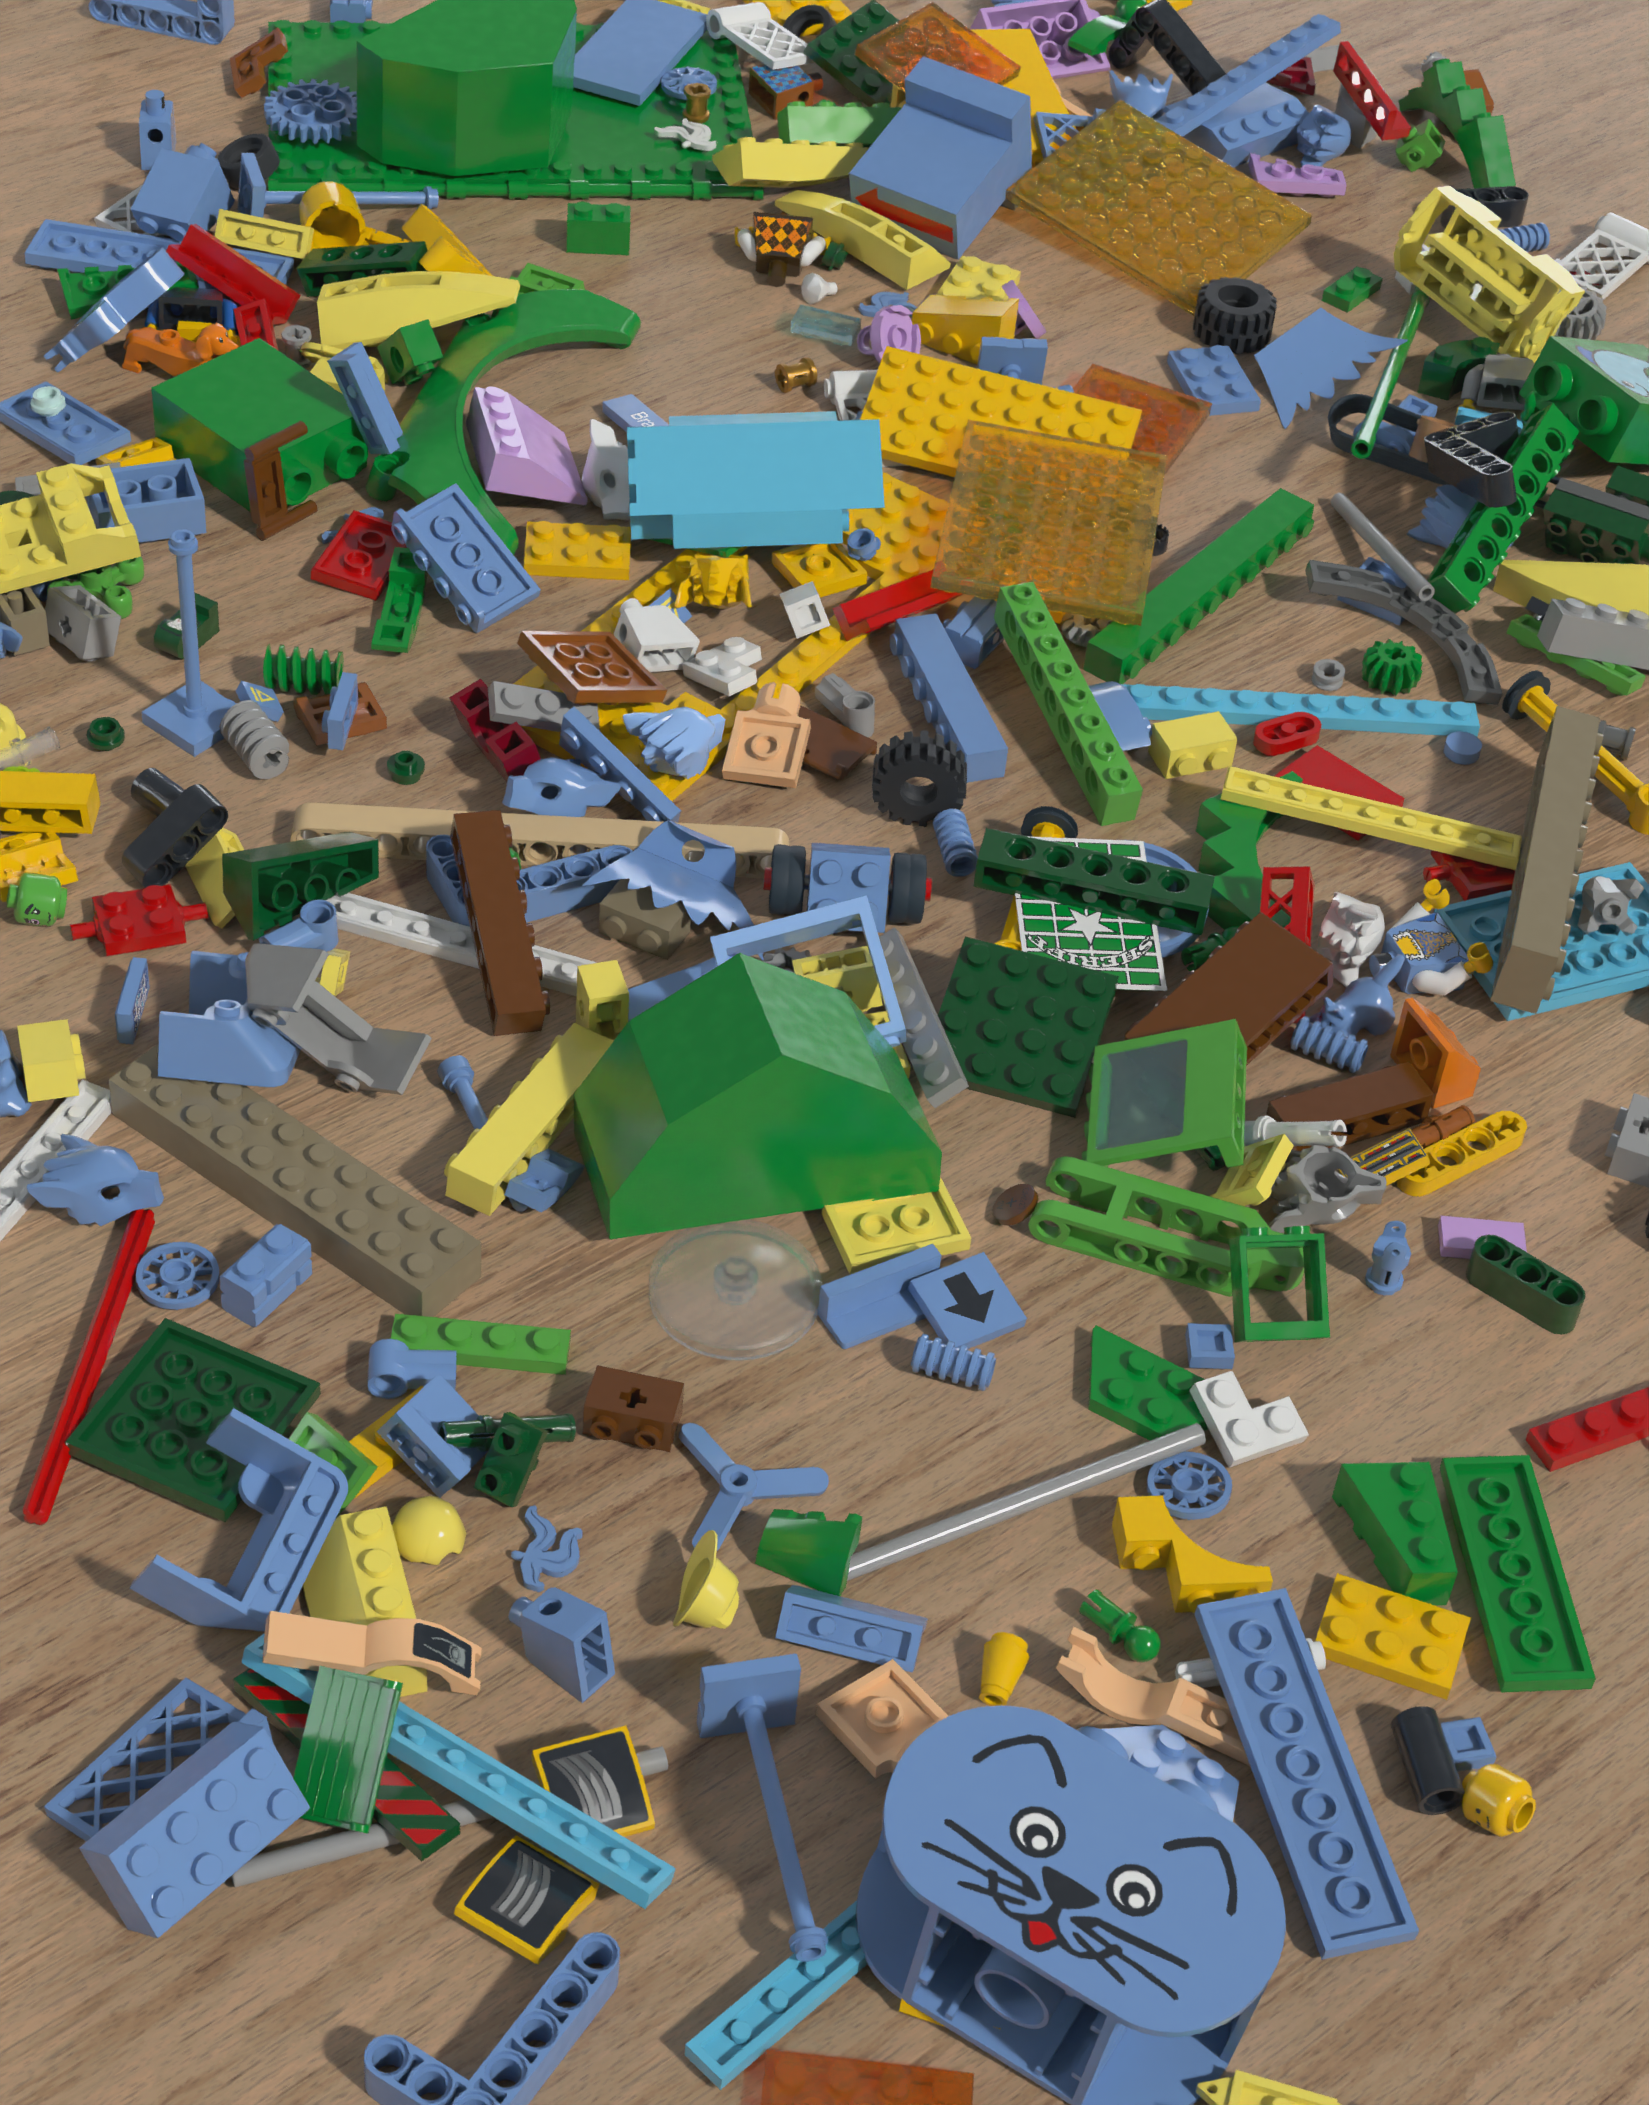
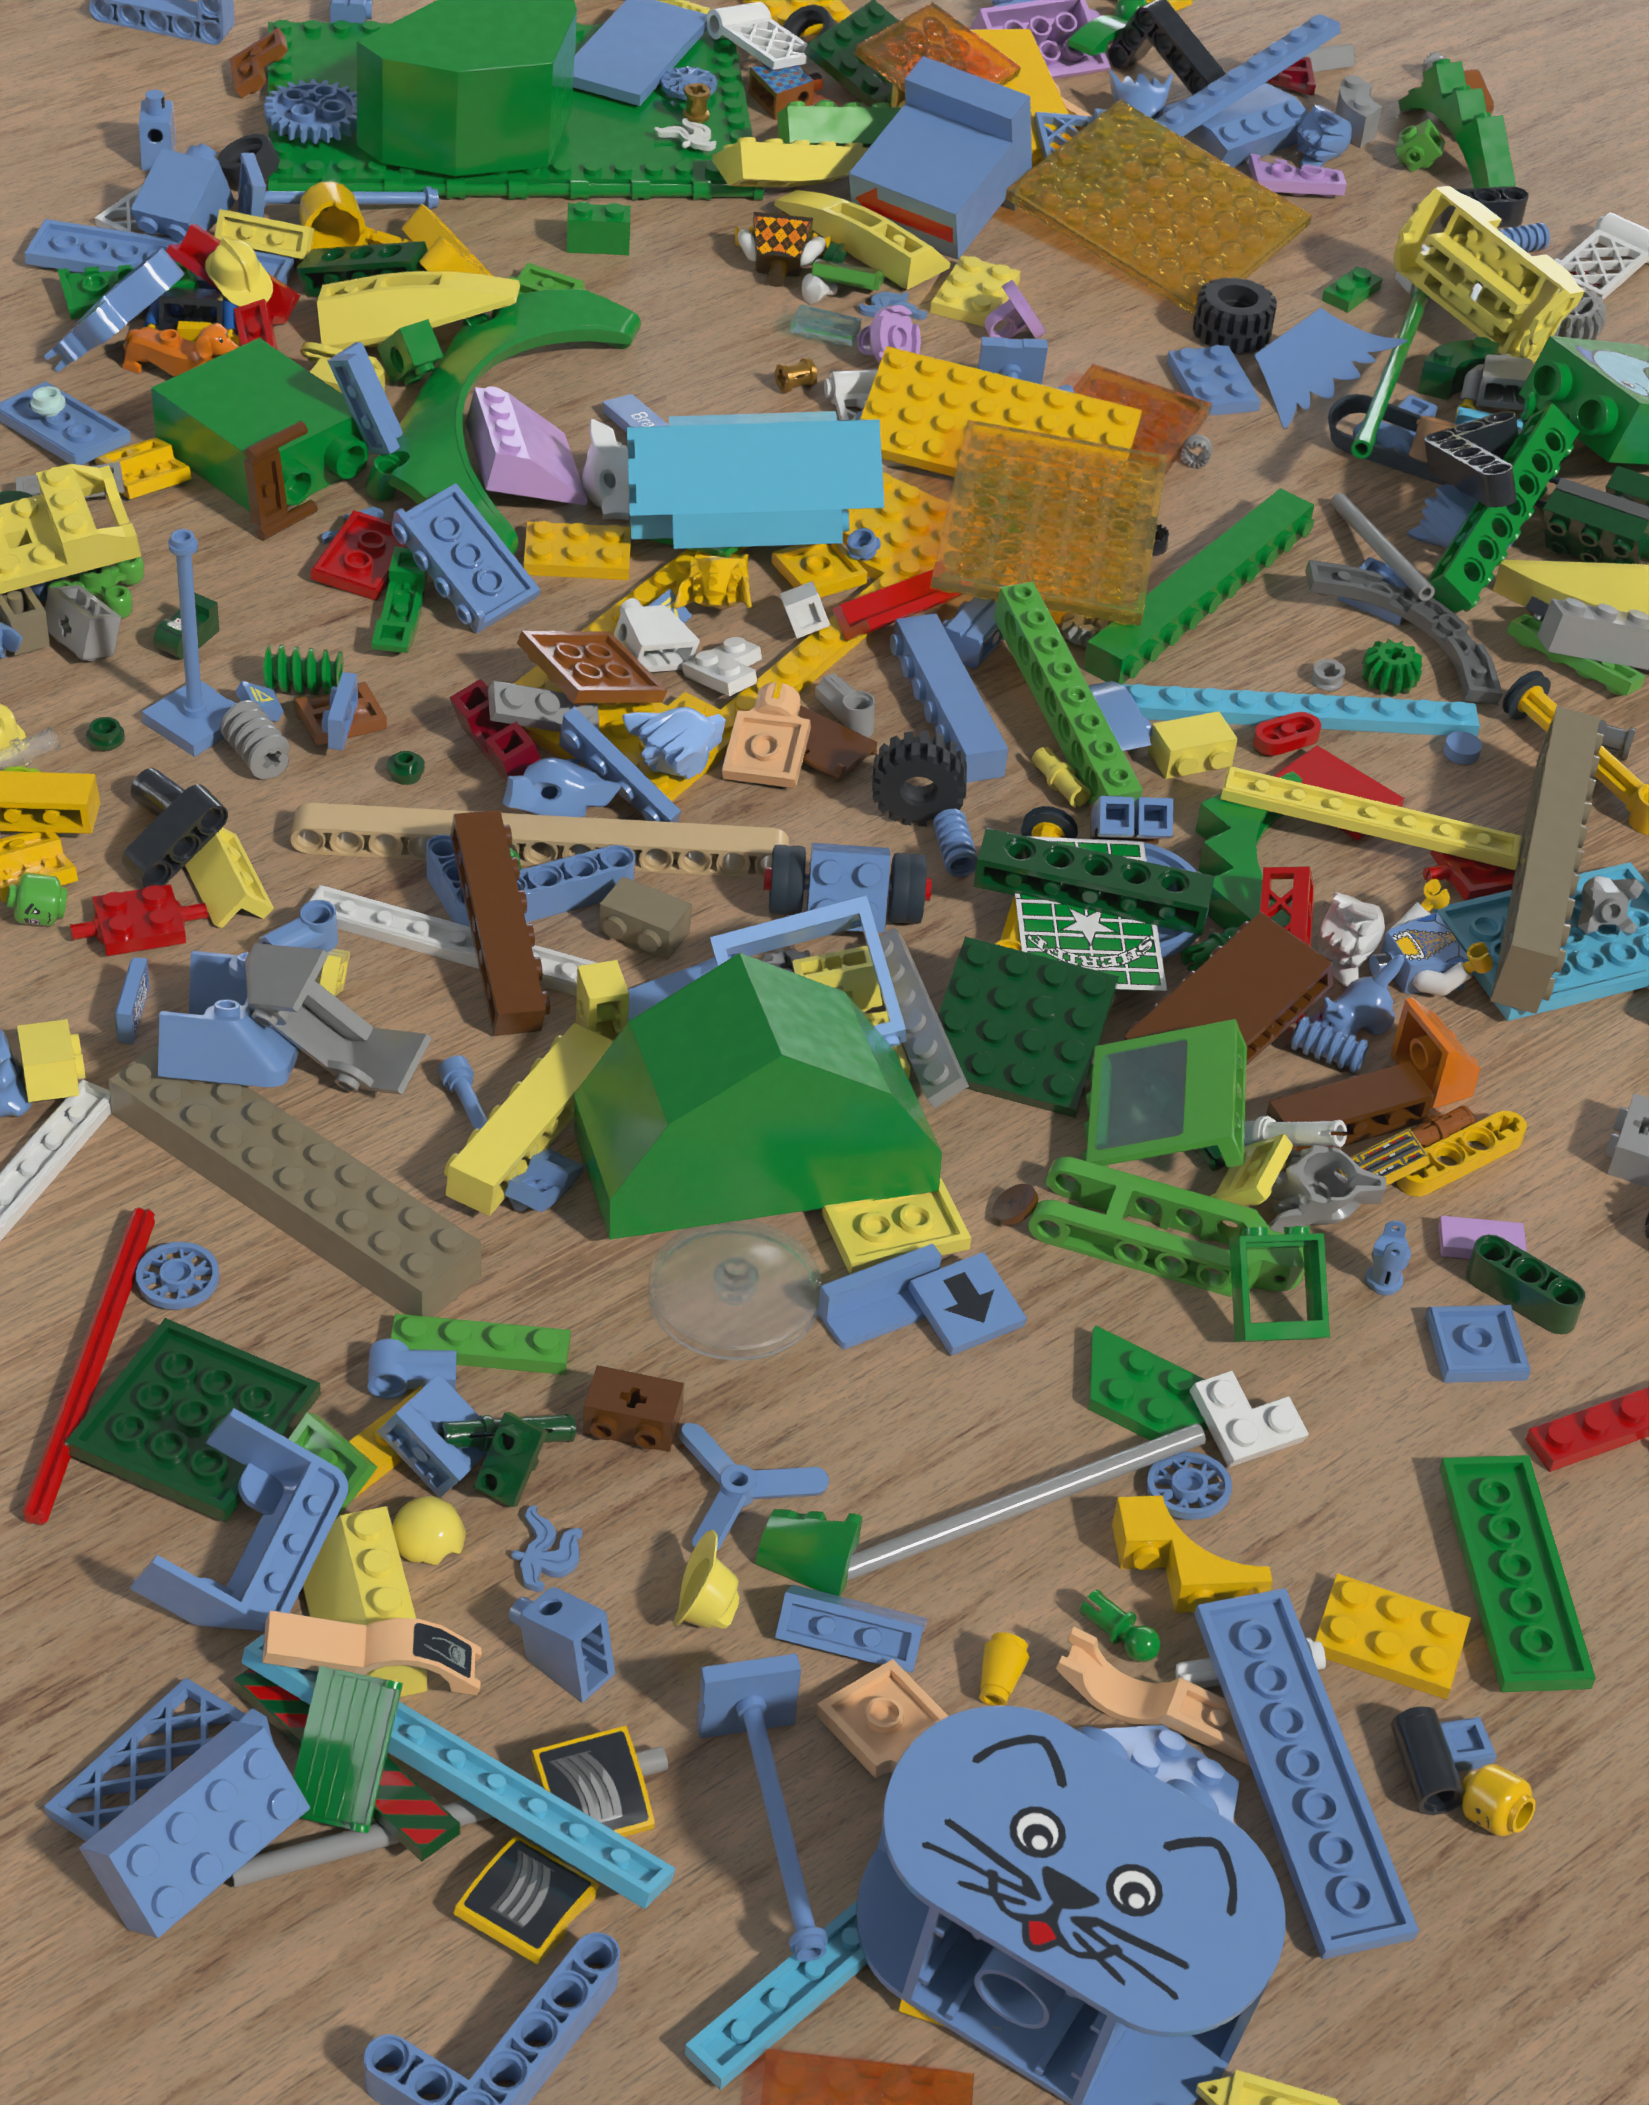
medium blue piece [27,1134,164,1226] -> none
medium blue brick [87,458,206,543] -> none
medium blue brick [220,1224,312,1327] -> none
dark green wedge [222,832,379,941] -> none
light grey bush [281,325,312,368] -> none
medium blue piece [583,820,764,960] -> none
medium blue piece [911,1334,996,1391] -> none
yellow wedge [912,295,1019,365] -> none
medium blue plate [1185,1323,1235,1369] -> none
green wedge [1332,1462,1458,1606] -> none
red fence [1333,41,1411,141] -> none
none -> light yellow piece [205,237,273,307]
none -> bright green slope [812,259,884,291]
none -> light yellow pin [1032,747,1091,807]
none -> medium blue hips [1090,796,1173,845]
none -> light grey bush [1181,434,1213,469]
none -> medium blue tile [1425,1305,1531,1383]

